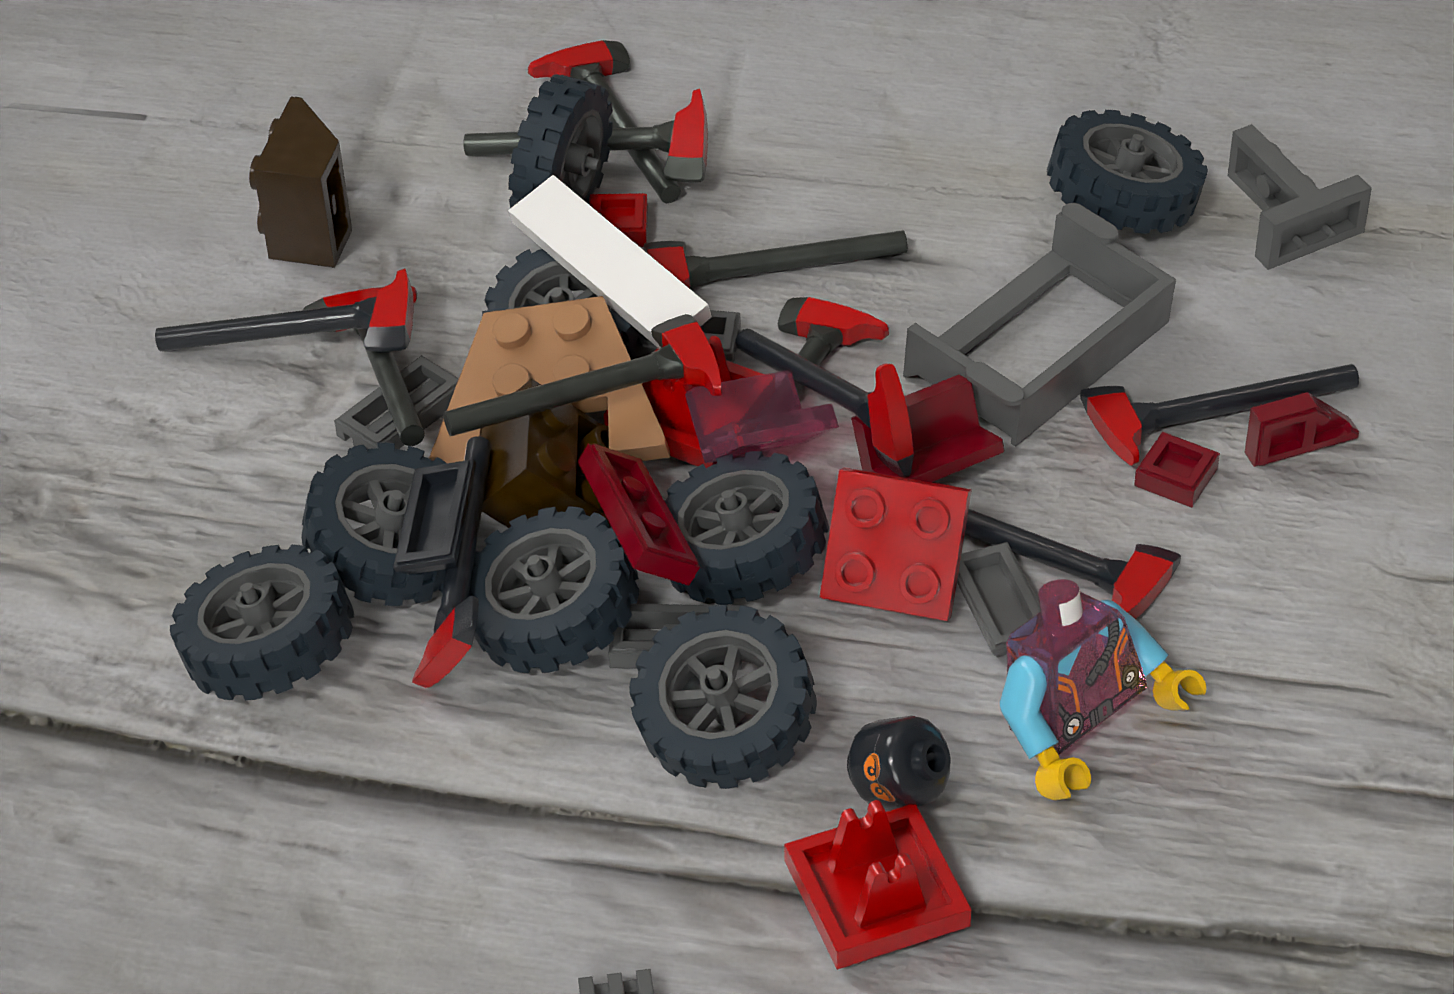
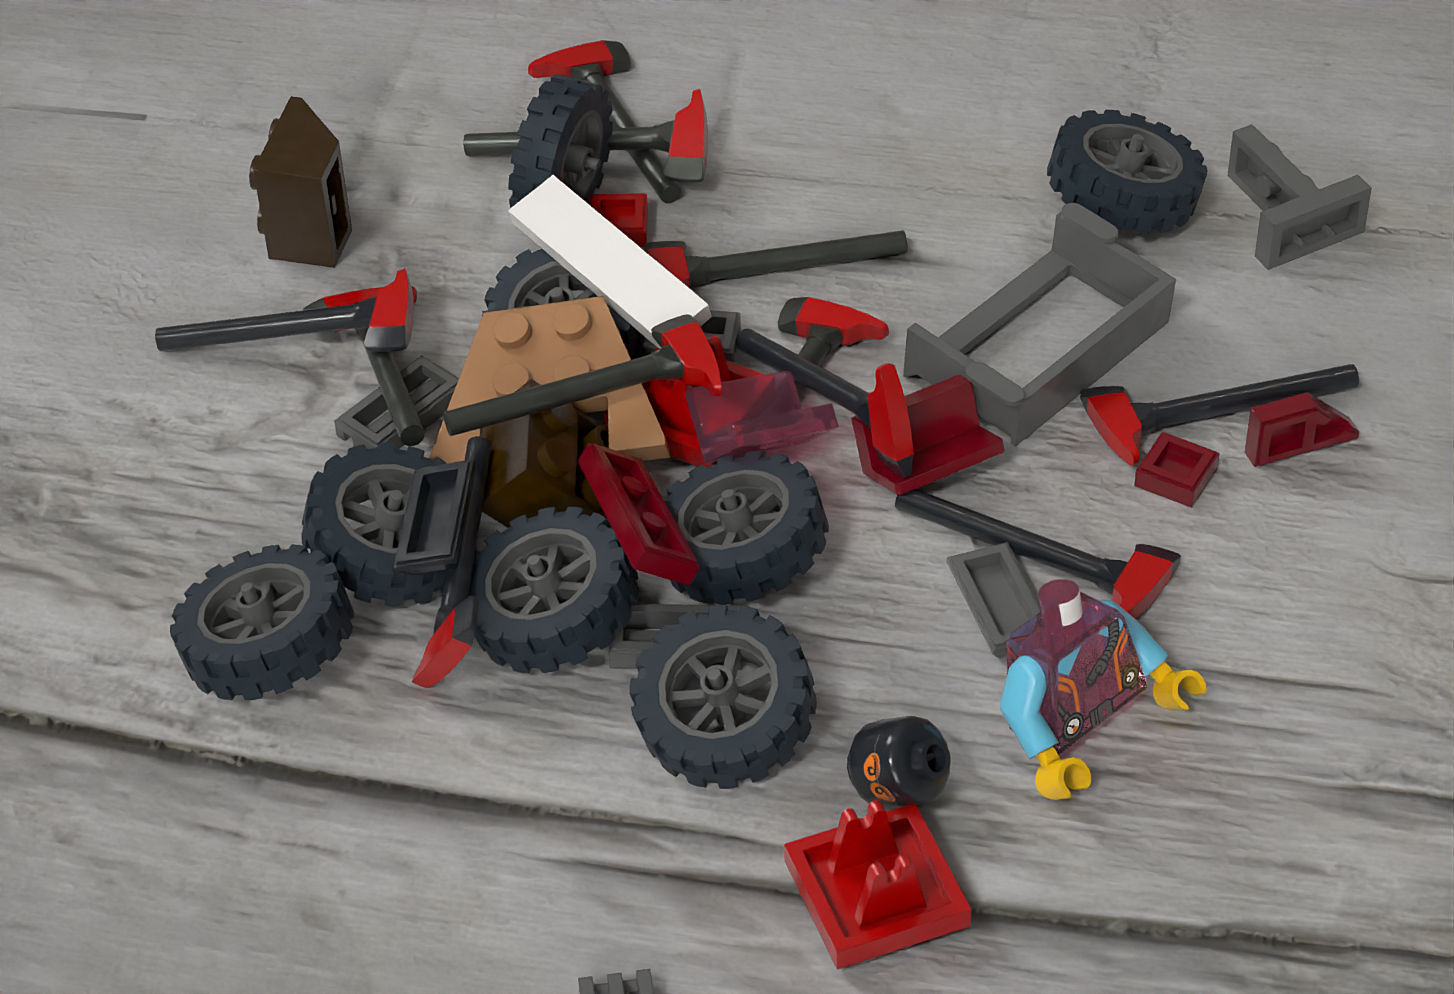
red plate [819,467,972,621] -> none

